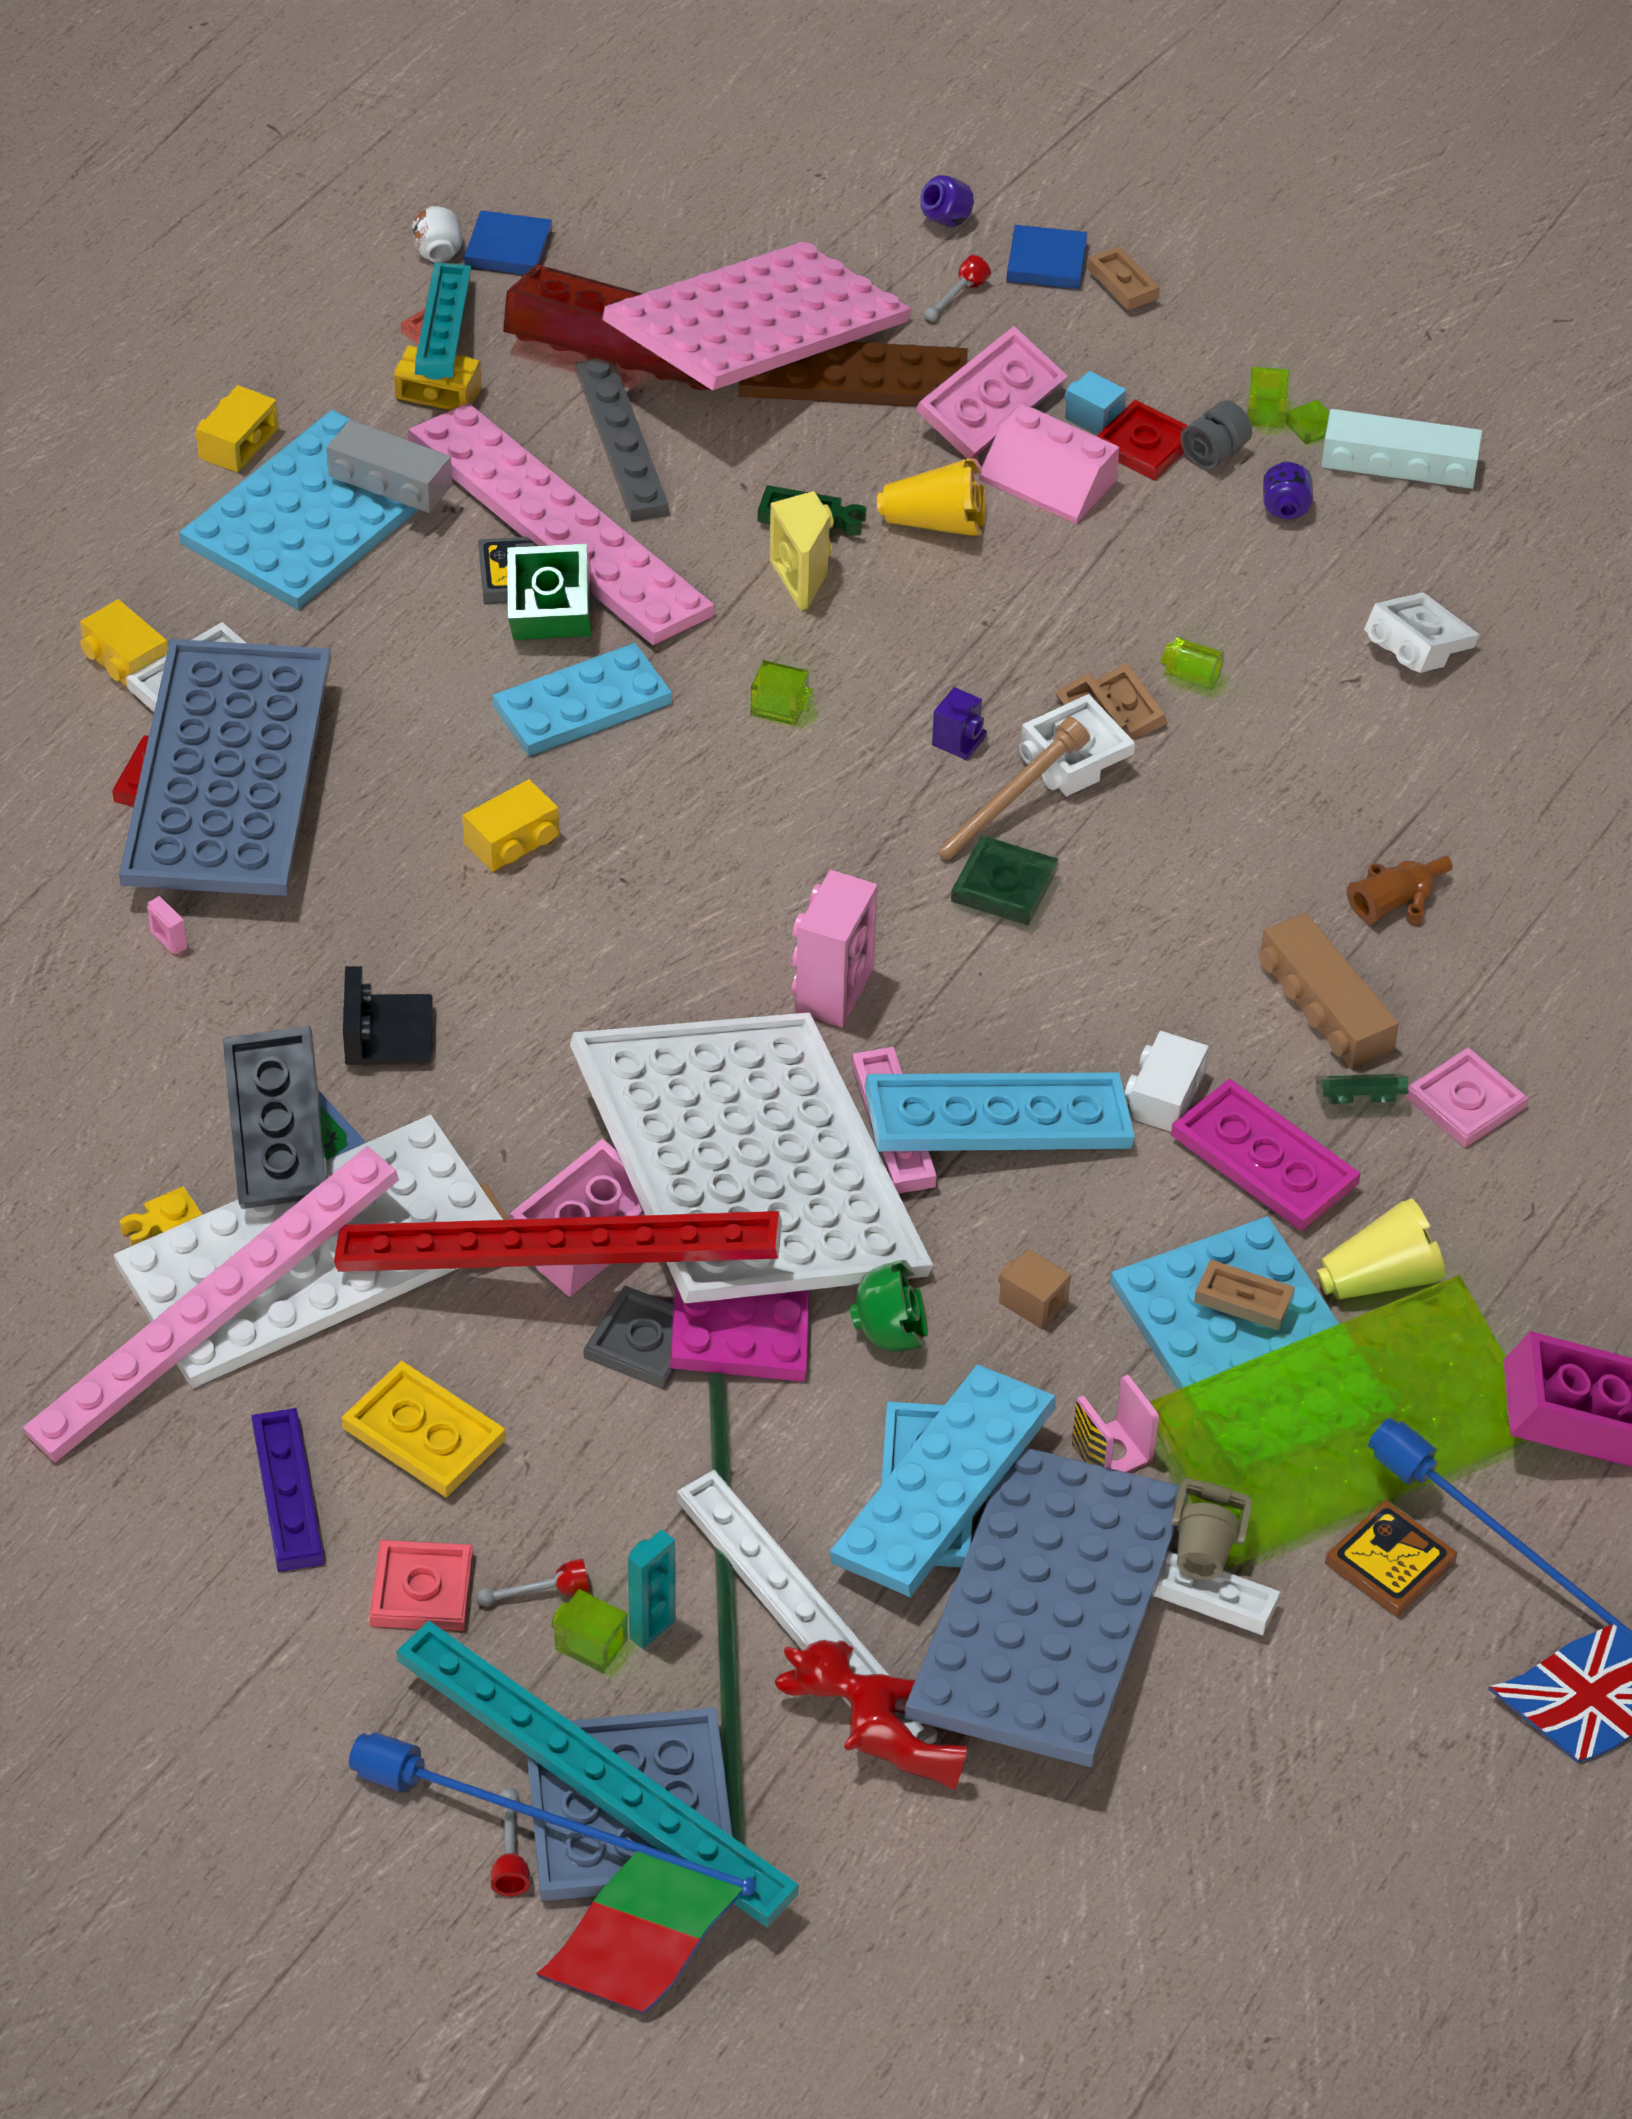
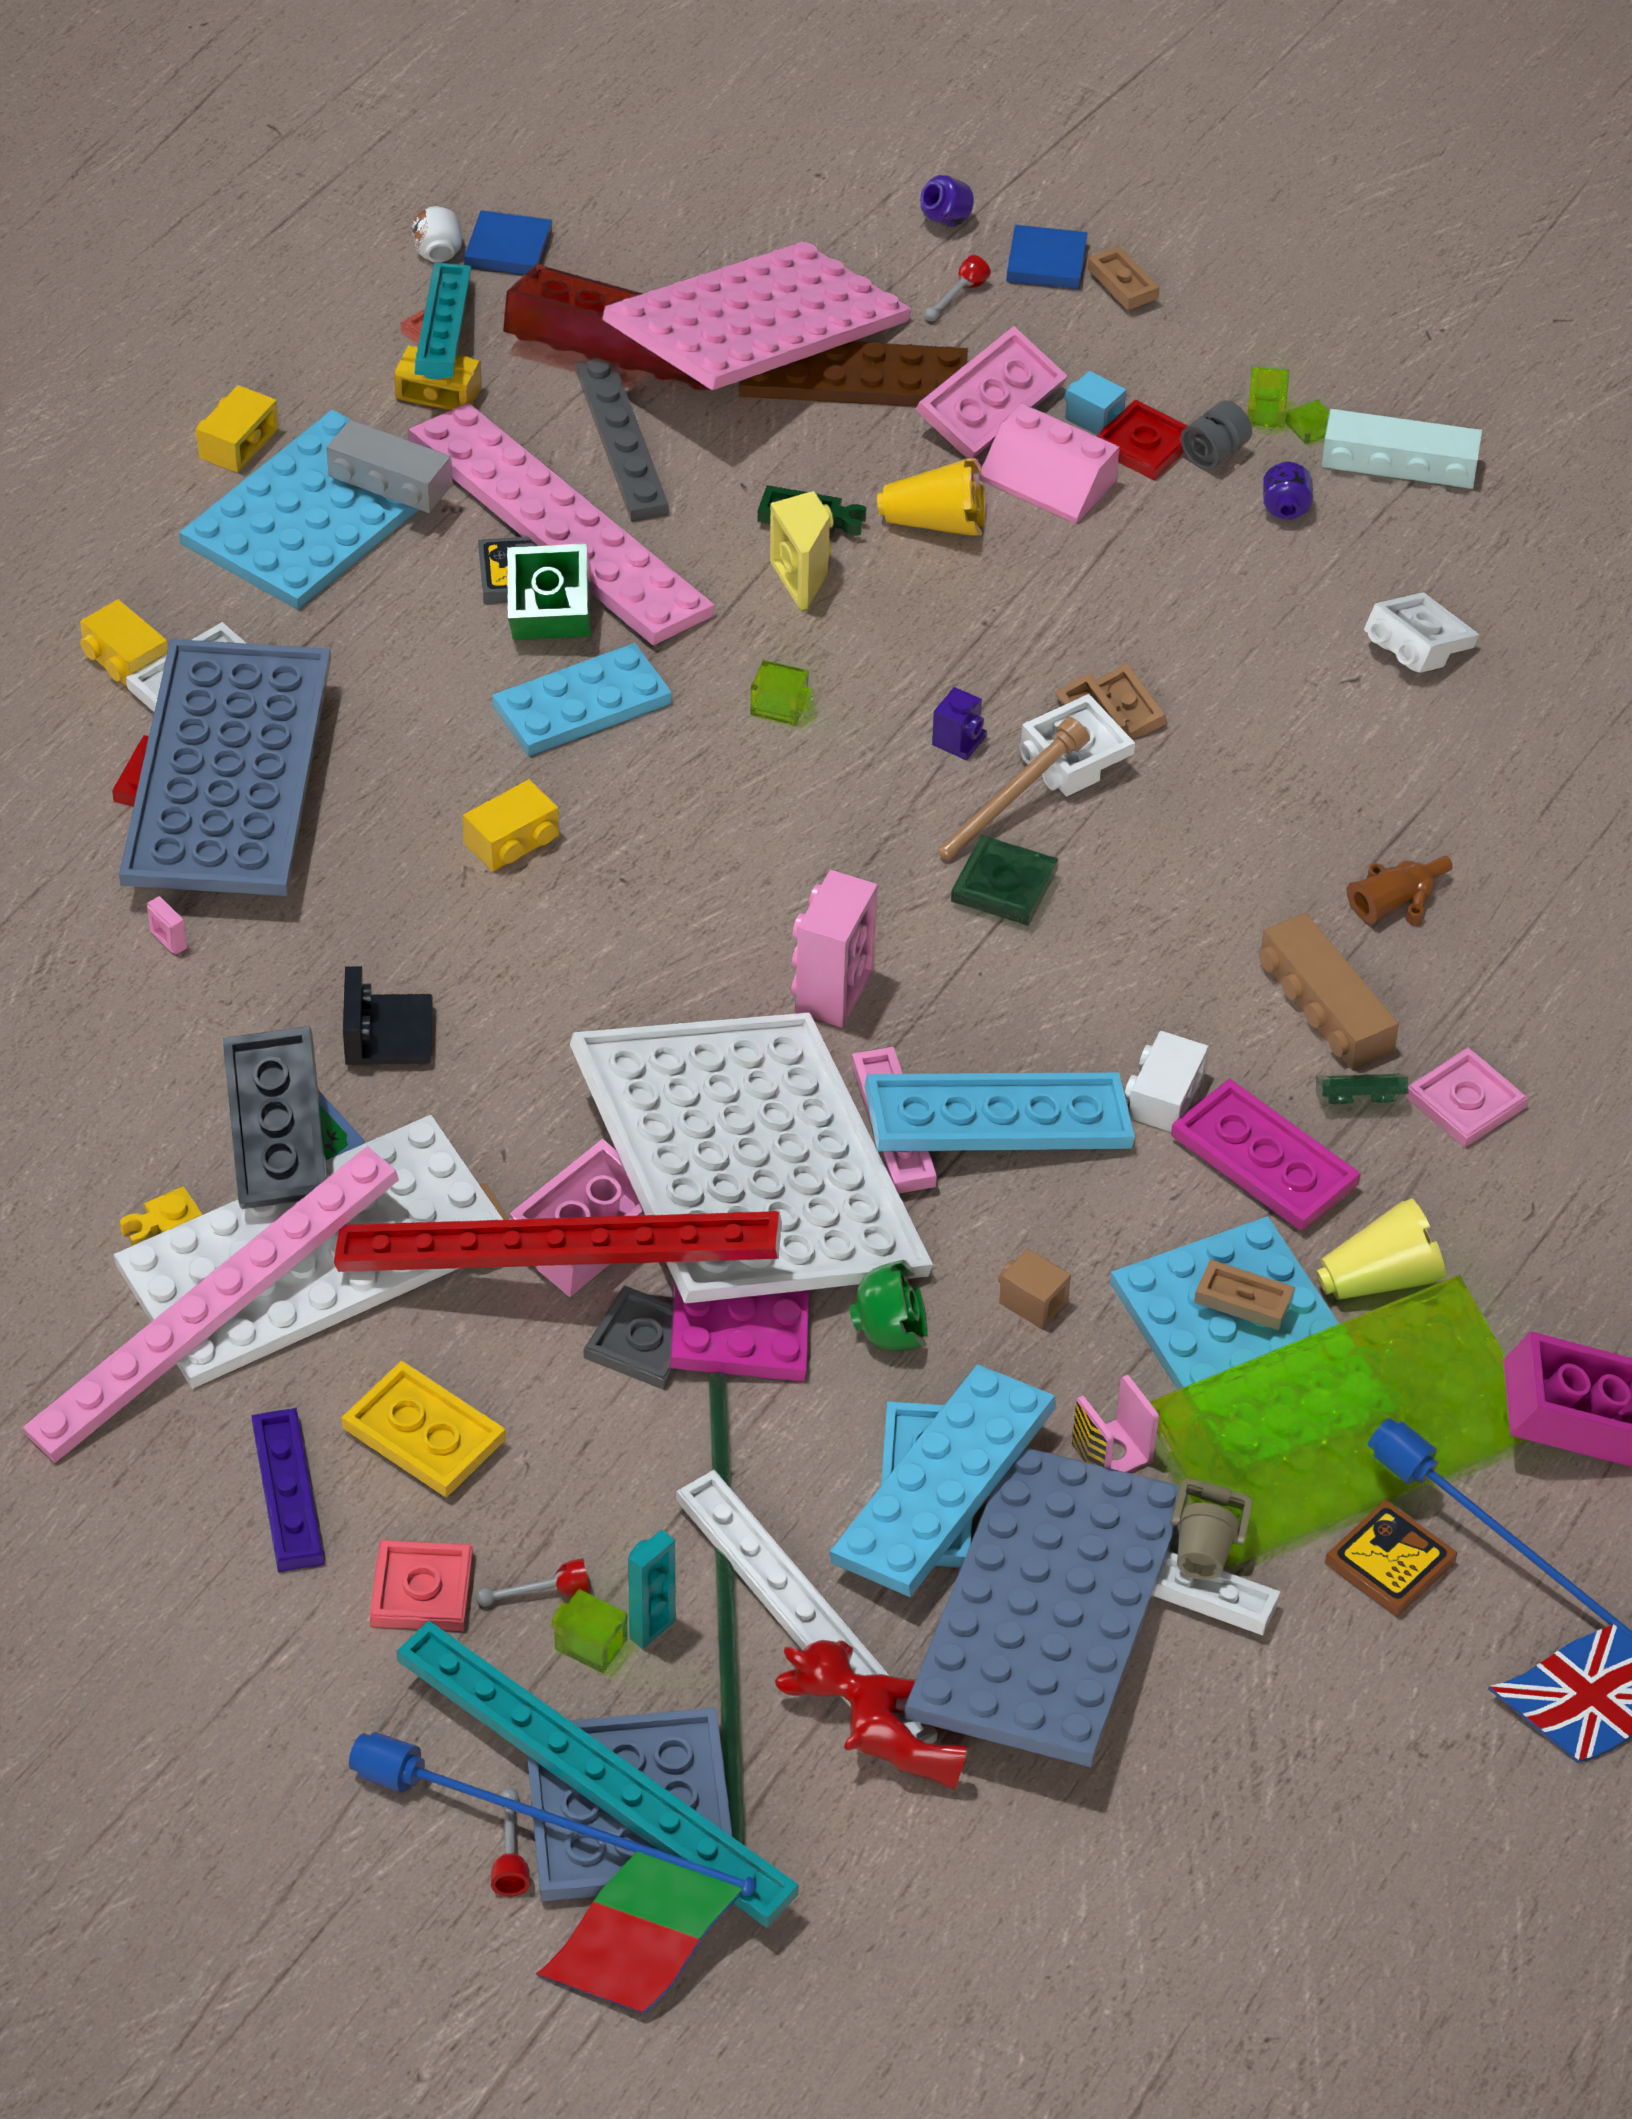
clear neon green brick [1161,637,1225,689] -> none

